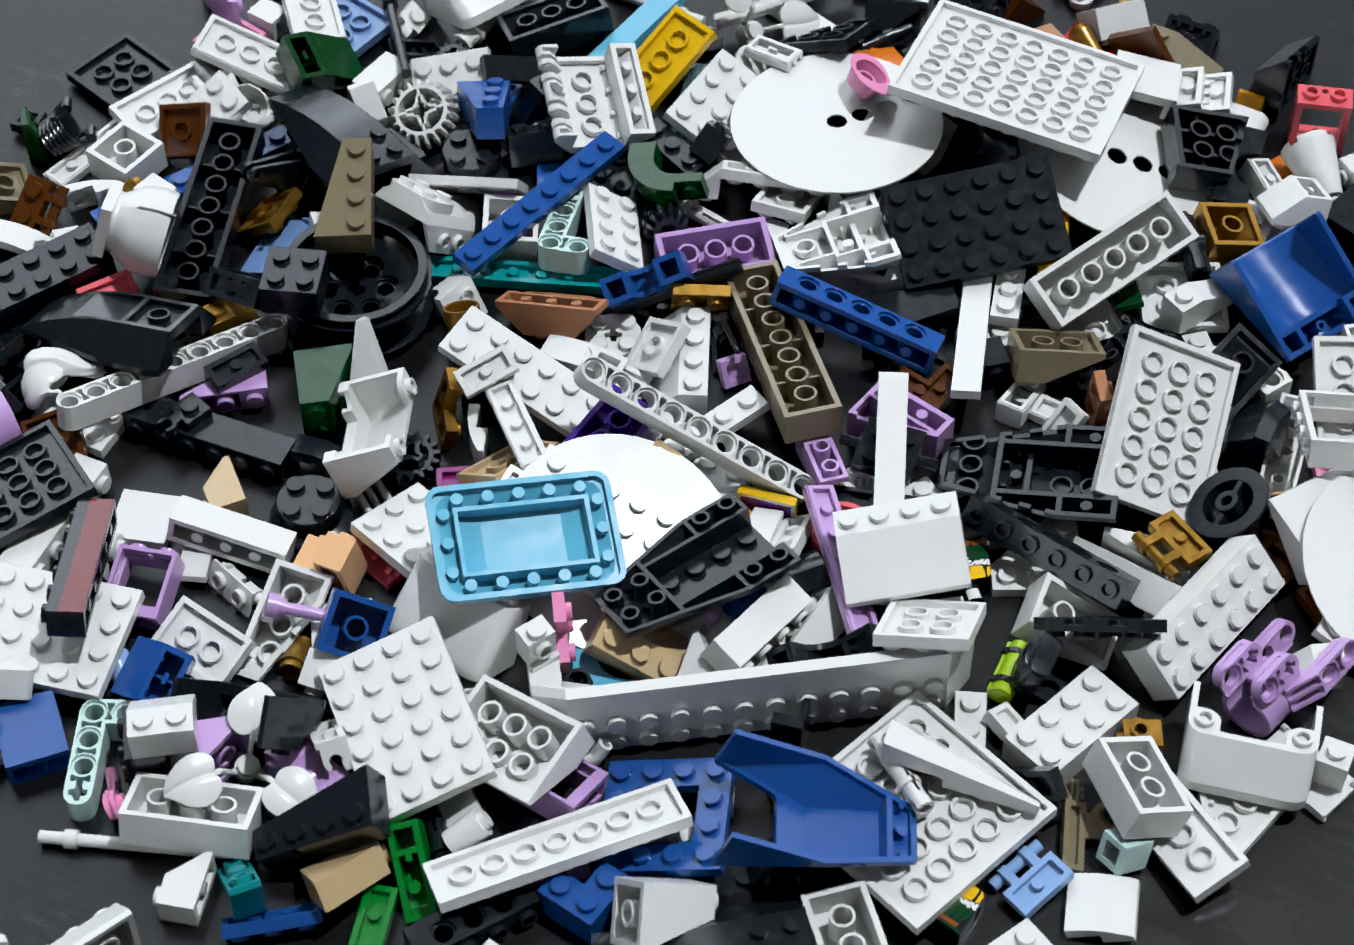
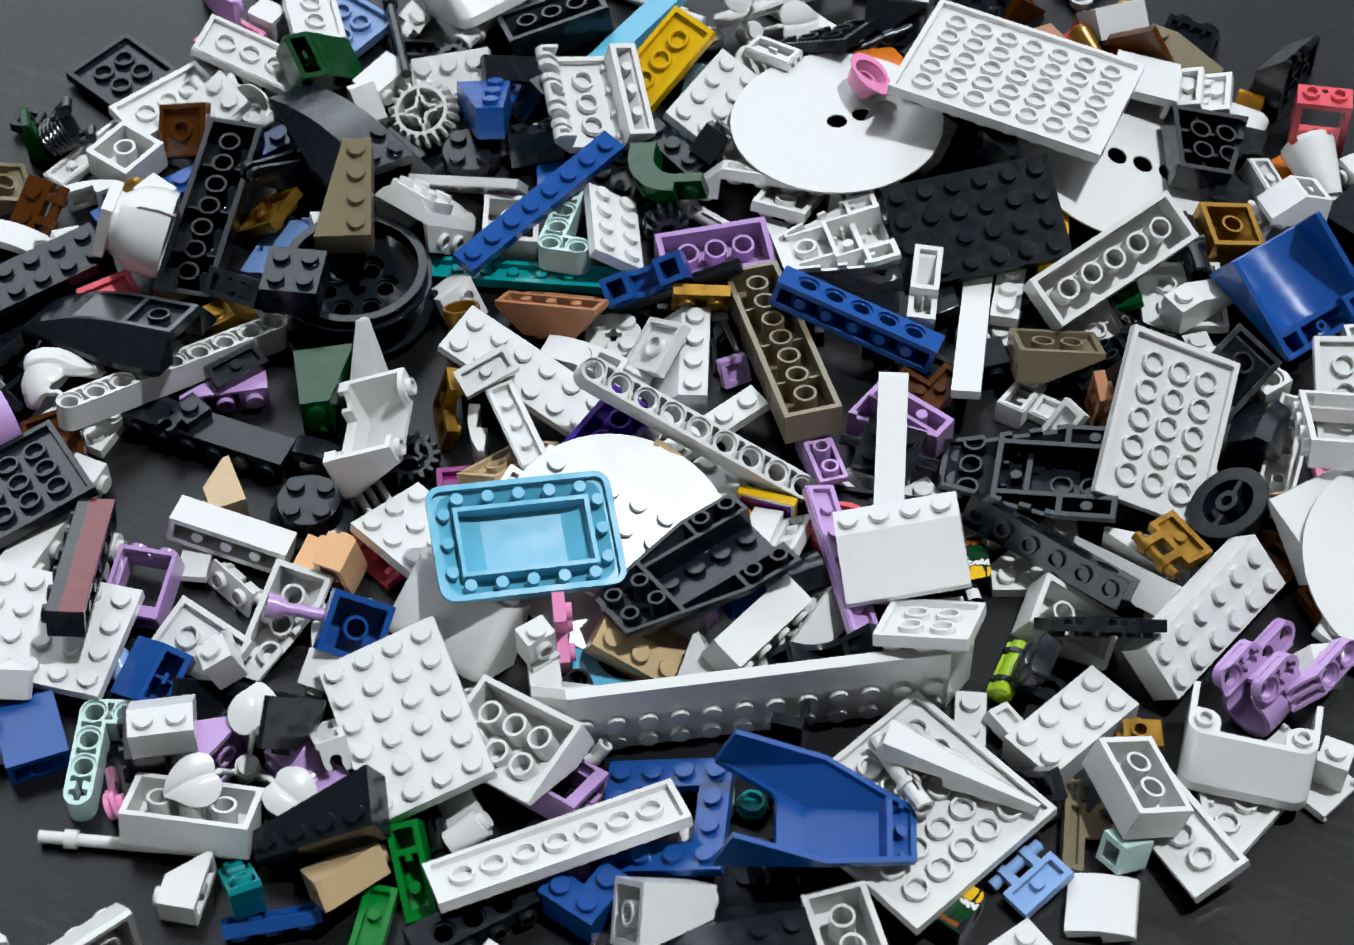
white tile [115,489,181,549] -> none
pearl gold cone [278,635,312,682] -> none
none -> white slope [195,628,248,690]
none -> teal plate [735,789,768,821]
none -> white slope [906,244,944,330]

